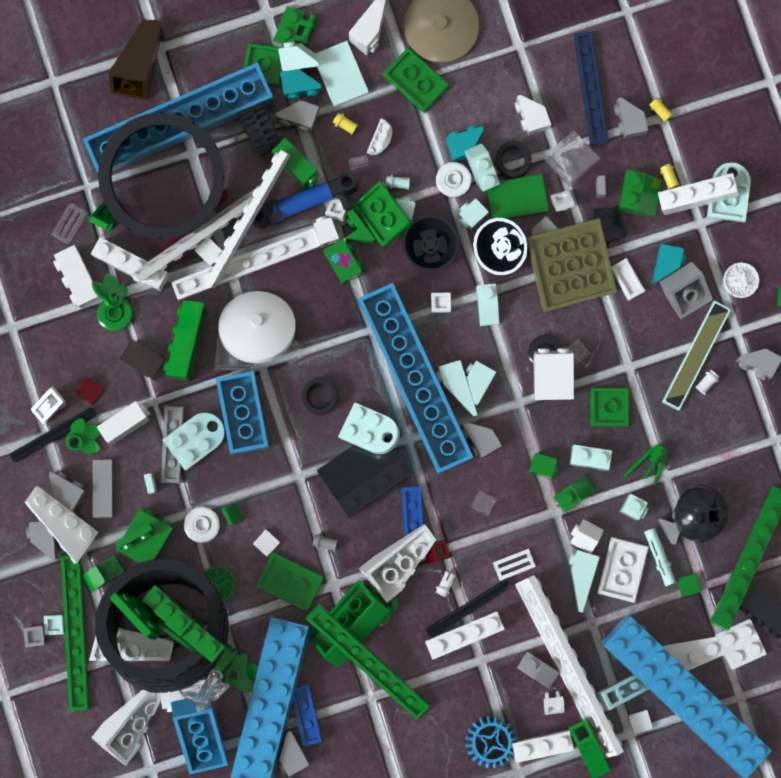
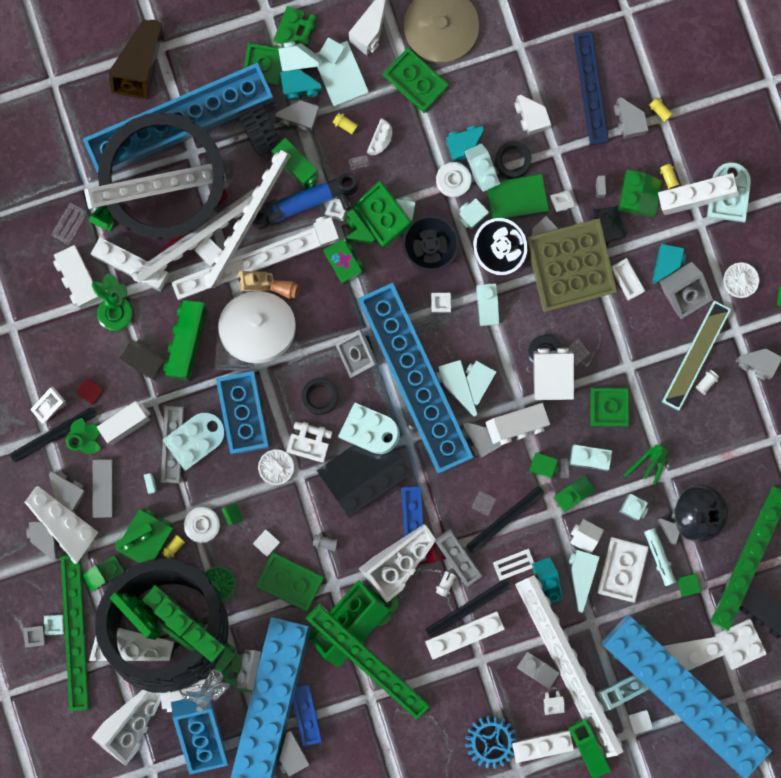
light aqua pin [386,175,410,190] -> none
clear brick [544,130,599,188] -> none
none -> white plate [84,164,226,209]
none -> light yellow pin [161,535,185,559]
none -> light grey plate [237,649,261,690]
none -> tan hips [238,271,274,292]
none -> white wheel [258,449,294,485]
none -> nougat cone [270,280,300,299]
none -> white plate [286,421,332,463]
none -> light aqua tile [319,38,345,64]
none -> light grey slope [335,329,377,378]
none -> light grey tile [434,529,482,587]
none -> black axle [466,486,544,553]
none -> white brick [485,403,550,445]
none -> teal slope [532,557,563,603]
none -> clear tile [560,459,569,479]

